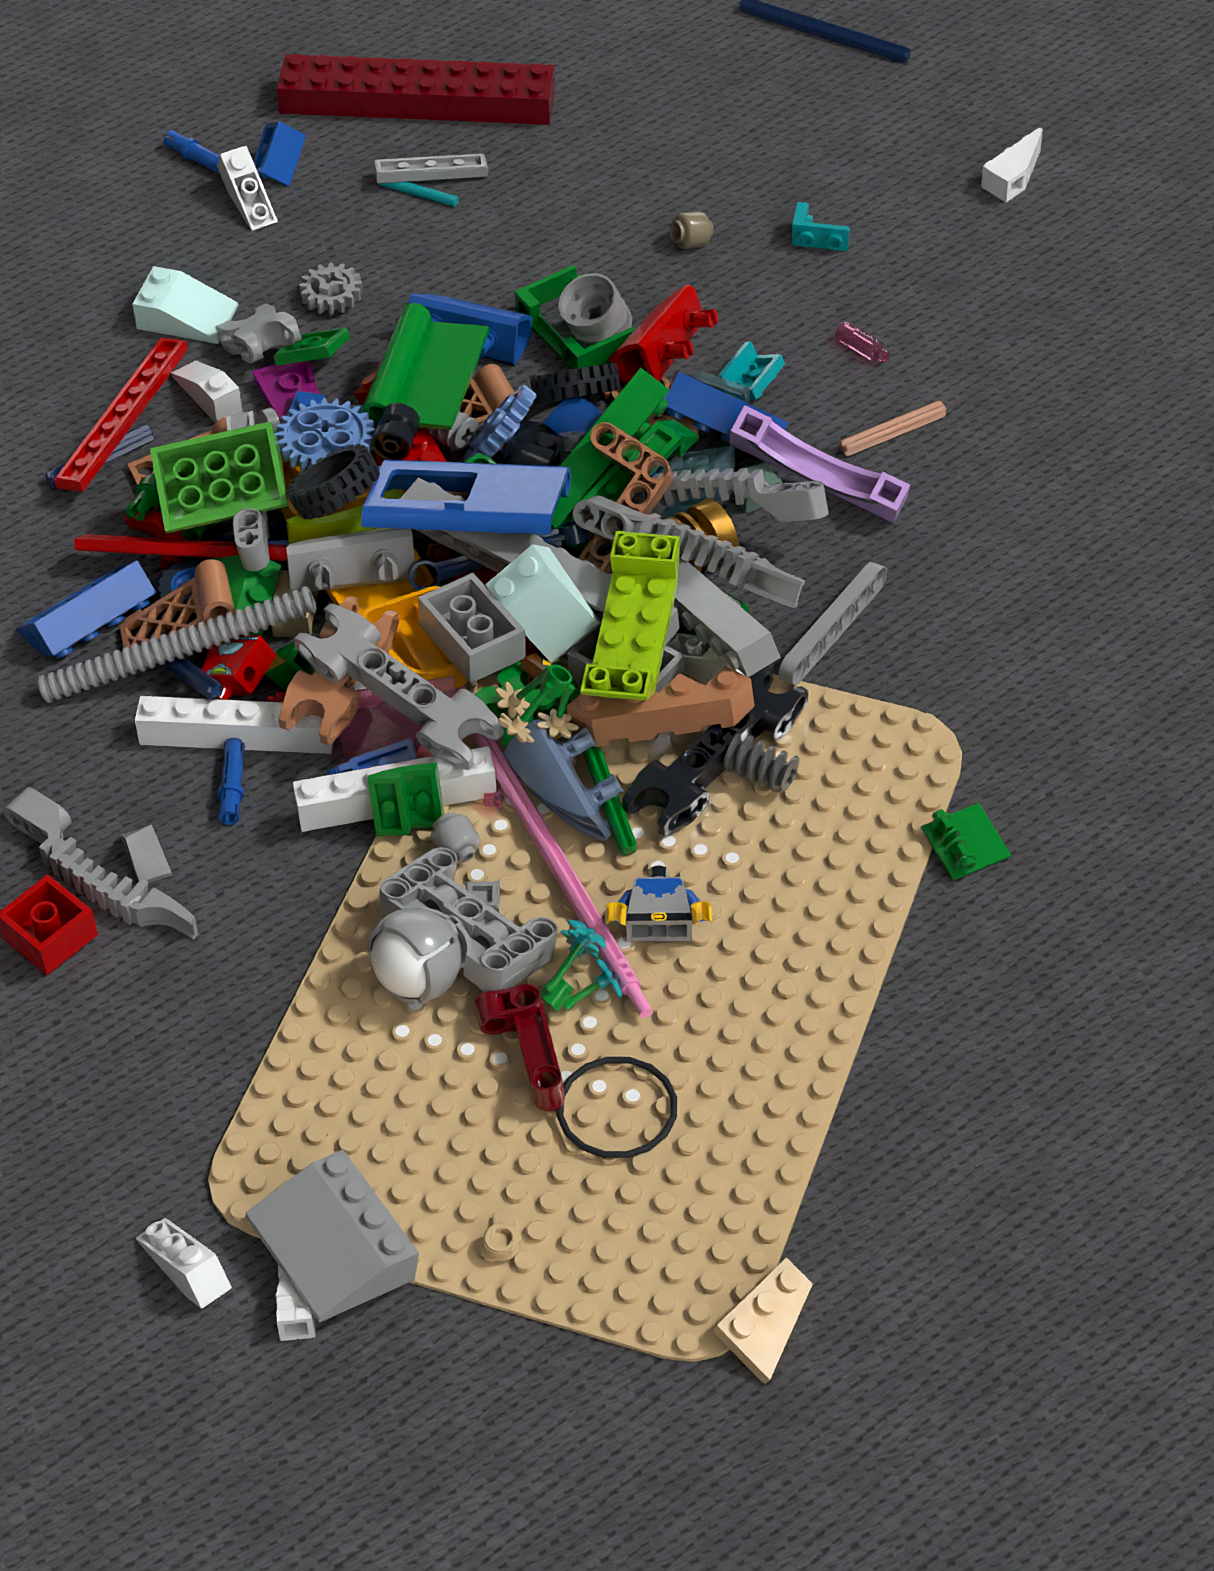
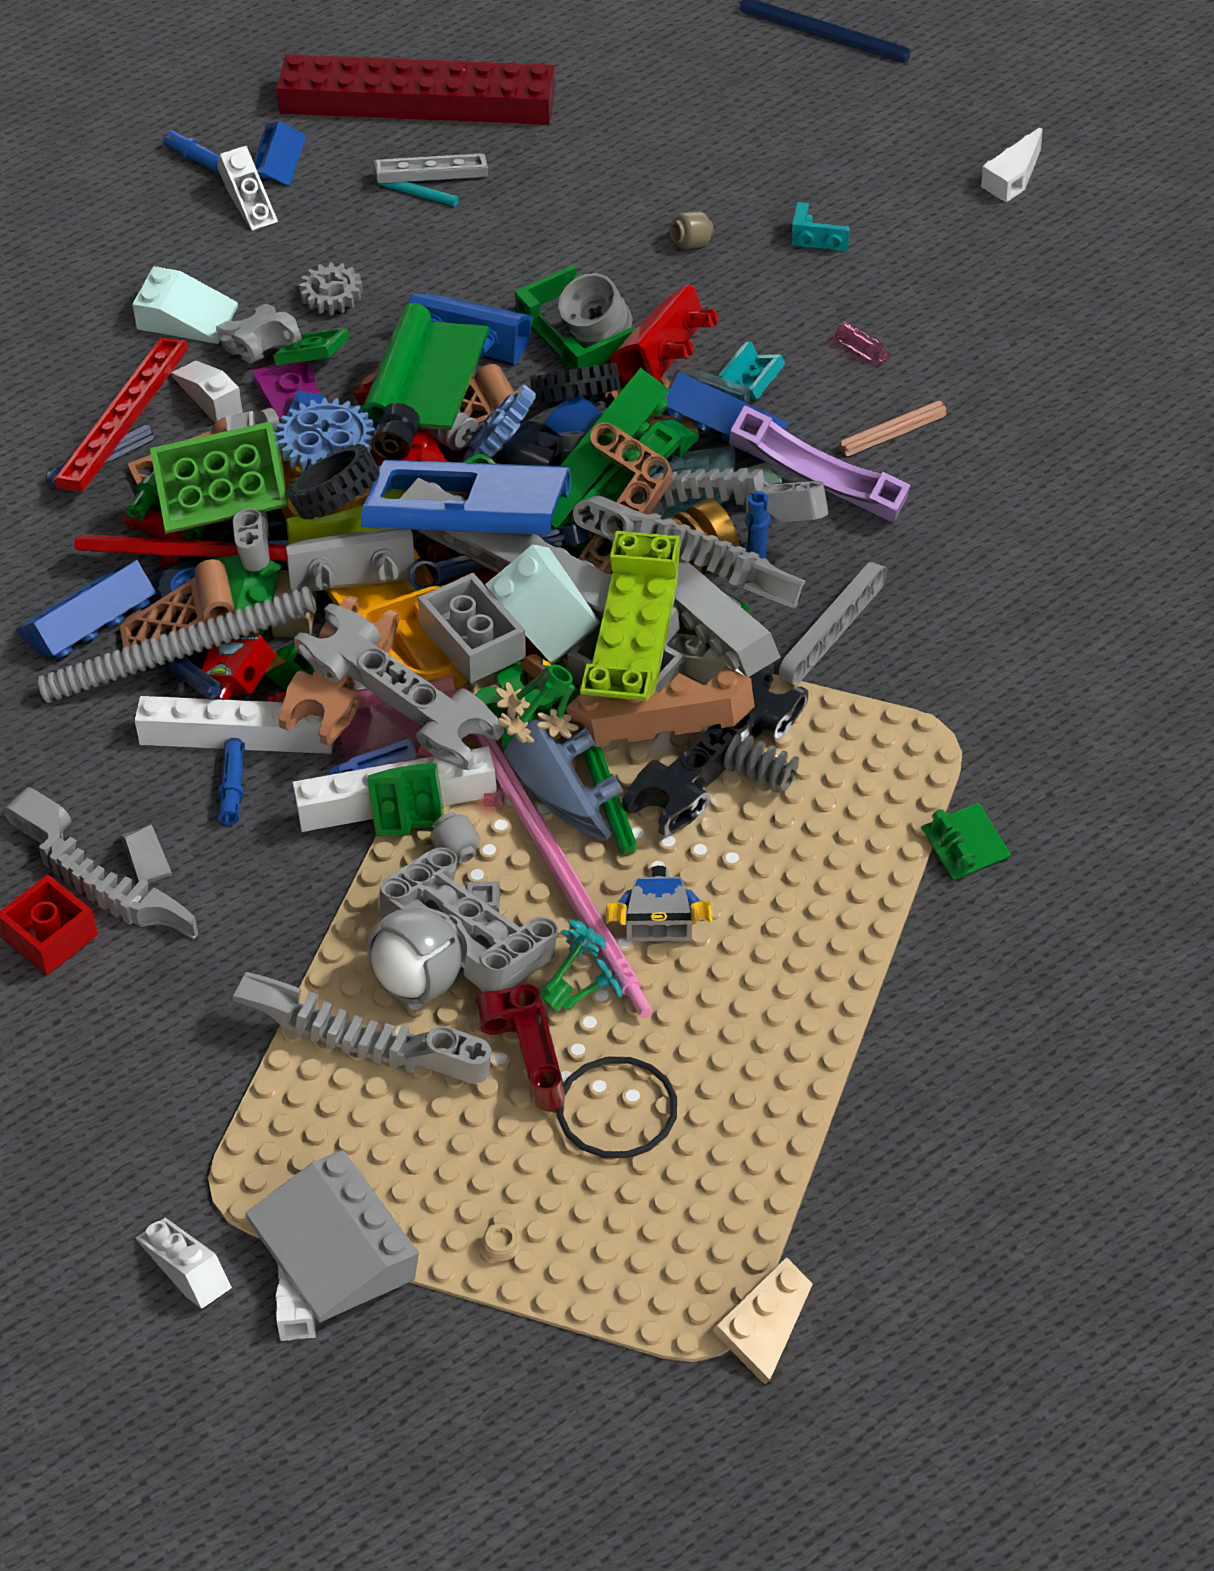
none -> light grey piece [233,972,492,1084]
none -> blue pin [745,491,770,559]

